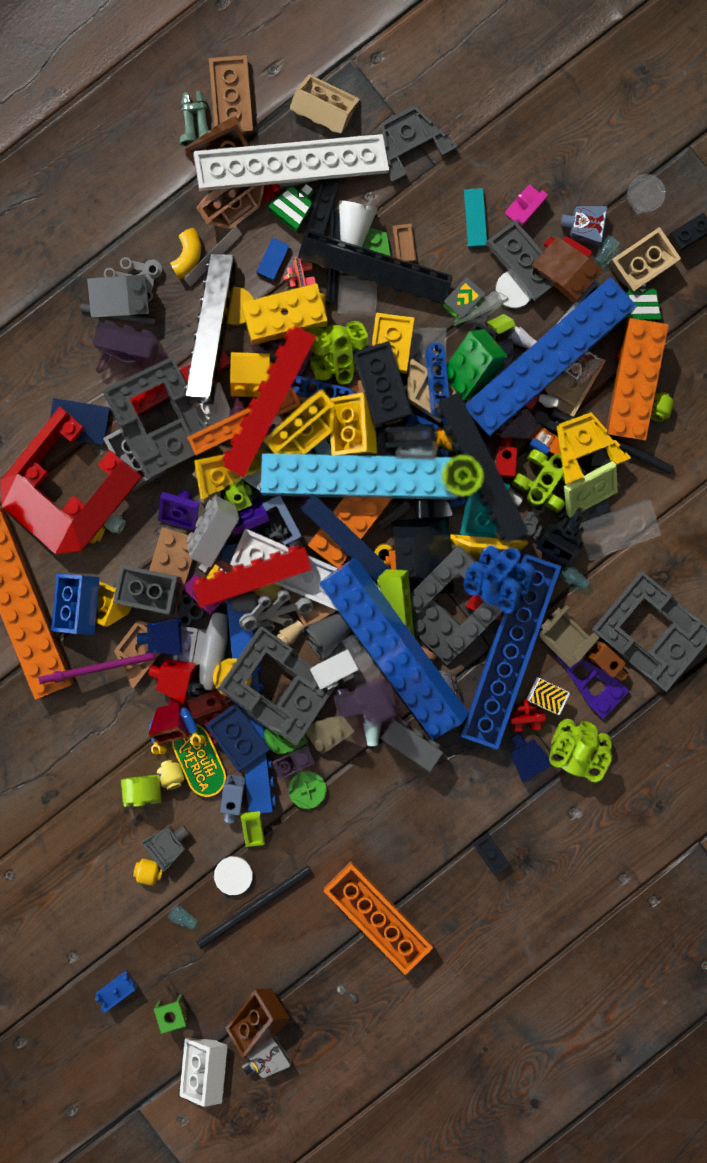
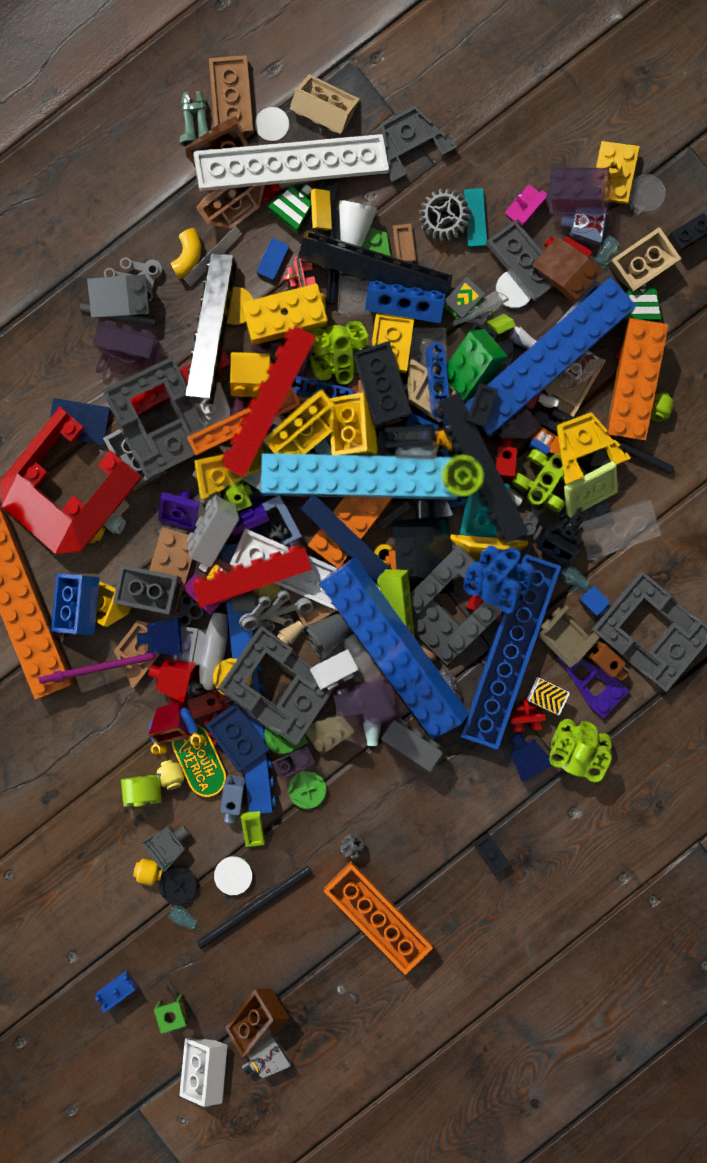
none -> black tile [159,866,198,905]
none -> white sticker [255,107,289,141]
none -> yellow tile [311,189,332,230]
none -> dark grey gear [340,834,364,860]
none -> blue brick [365,281,445,323]
none -> light grey gear [419,188,471,241]
none -> black plate [466,383,498,428]
none -> clear purple brick [546,168,612,214]
none -> blue brick [578,586,610,616]
none -> yellow plate [590,141,640,204]

